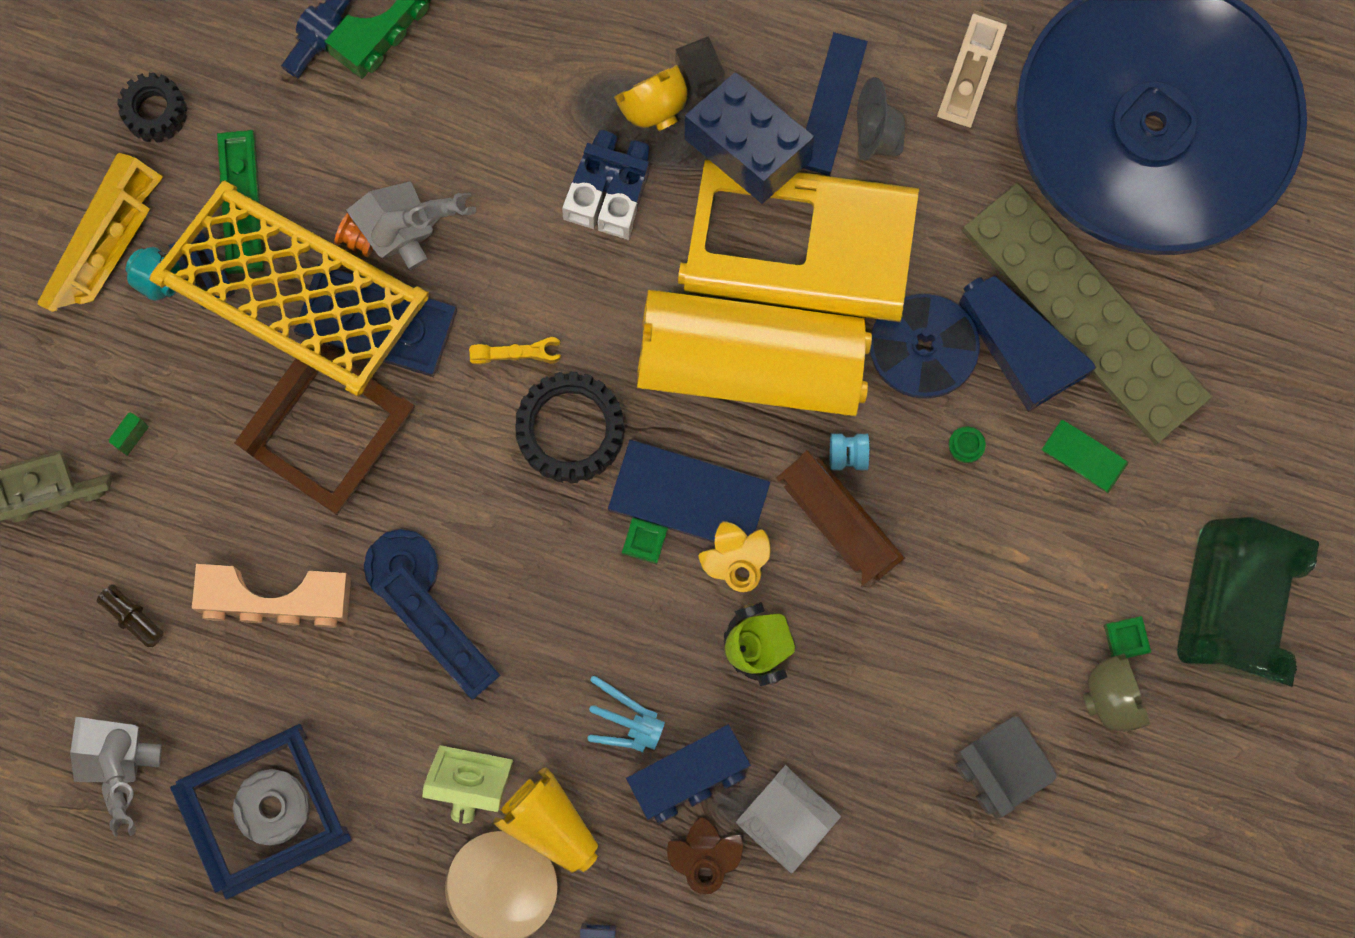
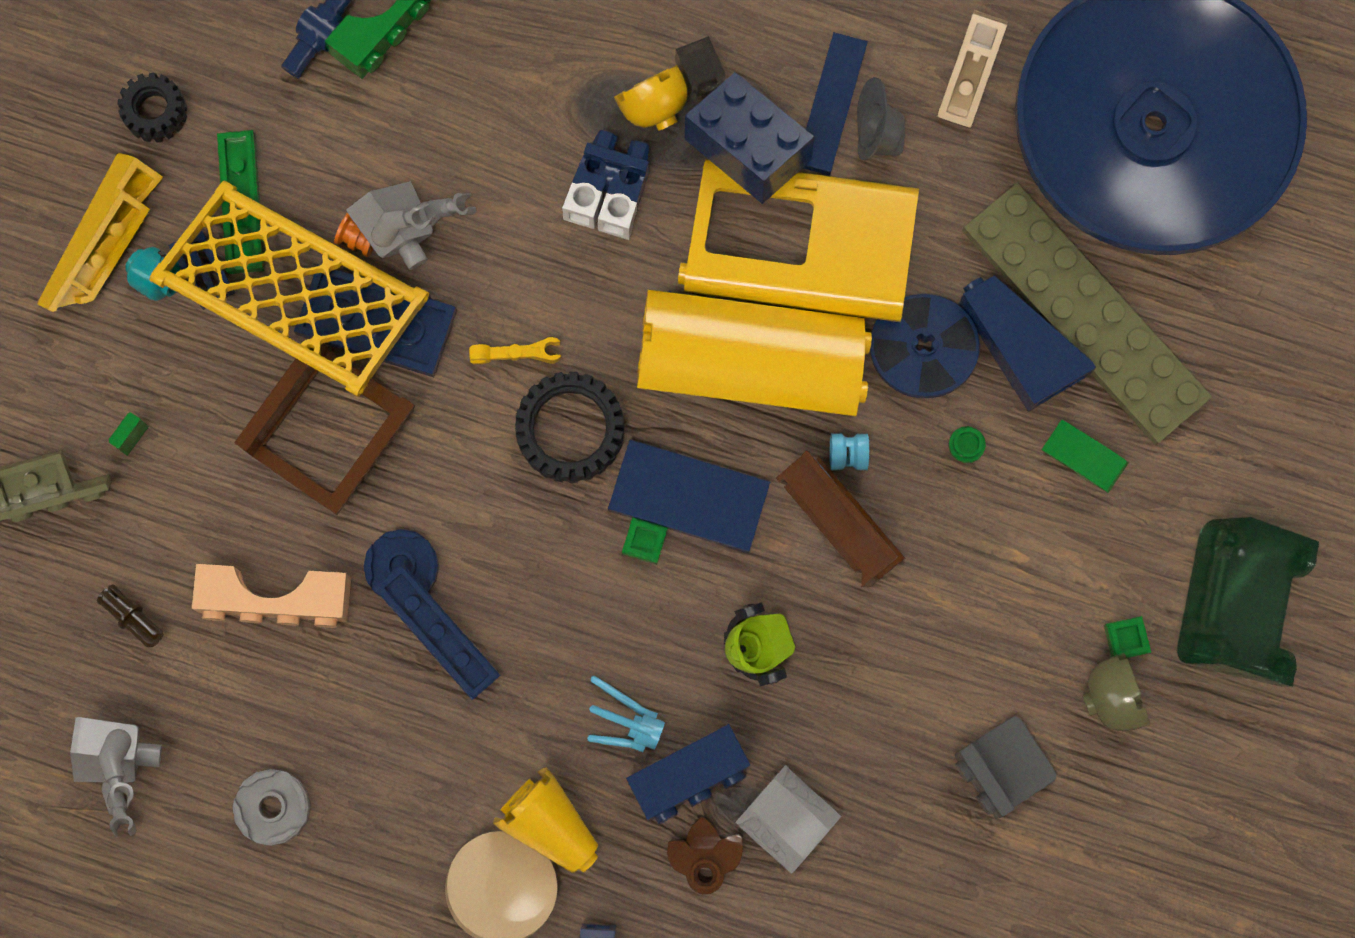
dark blue piece [170,724,352,900] -> none
yellowish green tile [422,745,513,824] -> none
yellow plate [698,521,771,592] -> none

